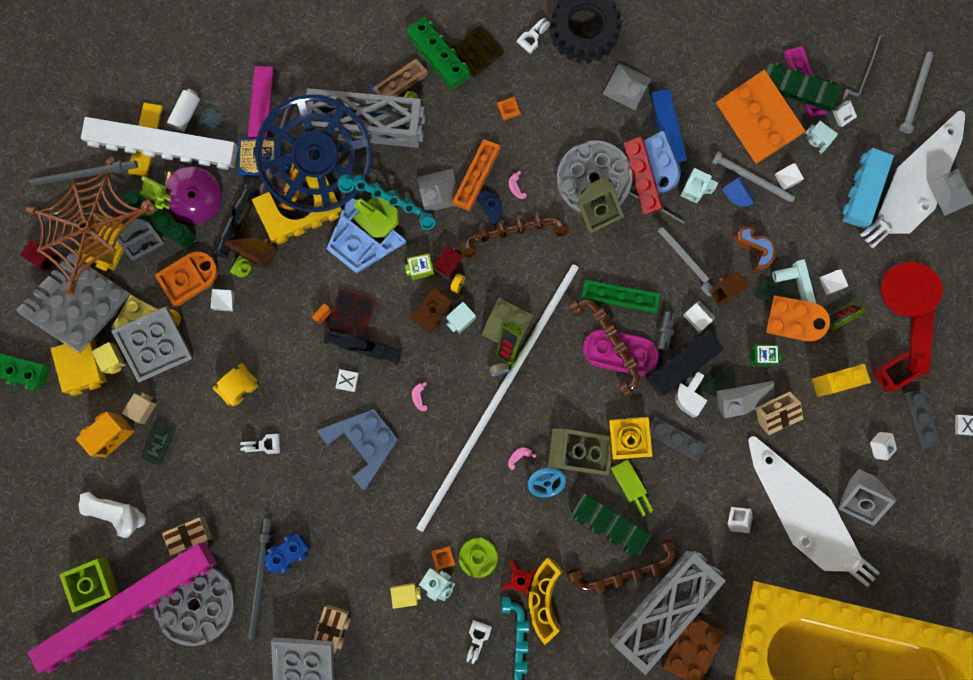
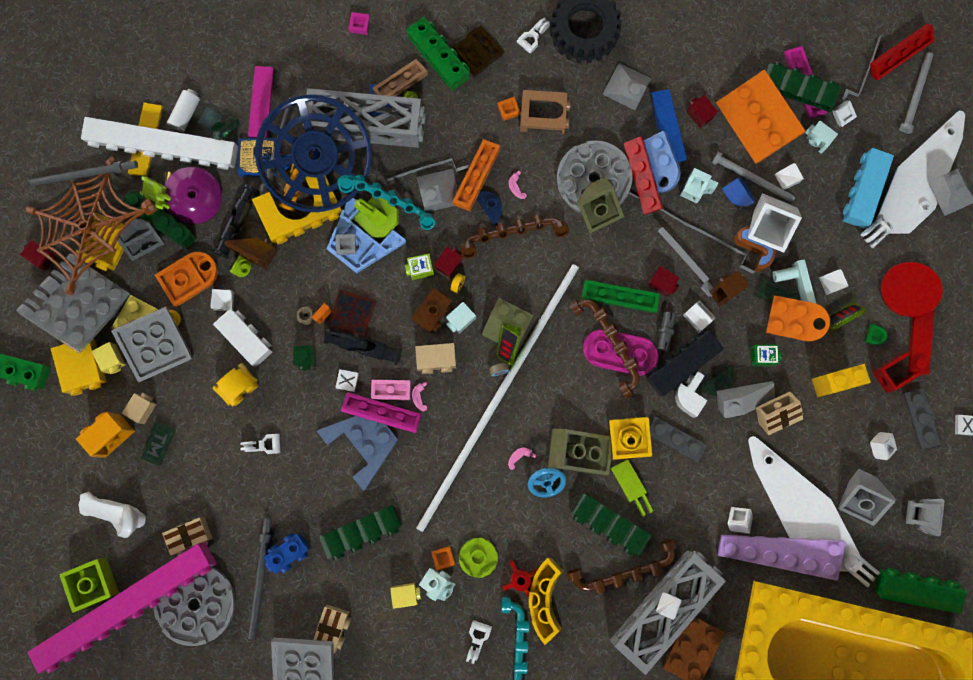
none -> clear green tile [210,118,239,141]
none -> white brick [213,309,272,367]
none -> dark green brick [293,345,316,371]
none -> dark tan plate [297,306,315,325]
none -> dark green brick [319,505,402,561]
none -> light grey plate [336,234,356,255]
none -> dark pink tile [341,392,421,433]
none -> dark pink plate [349,12,370,35]
none -> bright pink plate [371,380,411,400]
none -> light grey piece [387,158,470,181]
none -> tan brick [415,343,456,374]
none -> medium nougat panel [520,90,570,134]
none -> dark red brick [648,266,680,297]
none -> white slope [656,592,681,620]
none -> light grey piece [684,222,755,274]
none -> dark red brick [687,95,718,128]
none -> lavender wing [717,535,846,580]
none -> white slope [748,193,802,252]
none -> green tile [864,324,888,346]
none -> red plate [870,23,935,81]
none -> green brick [875,568,967,614]
none -> light grey piece [905,498,945,536]

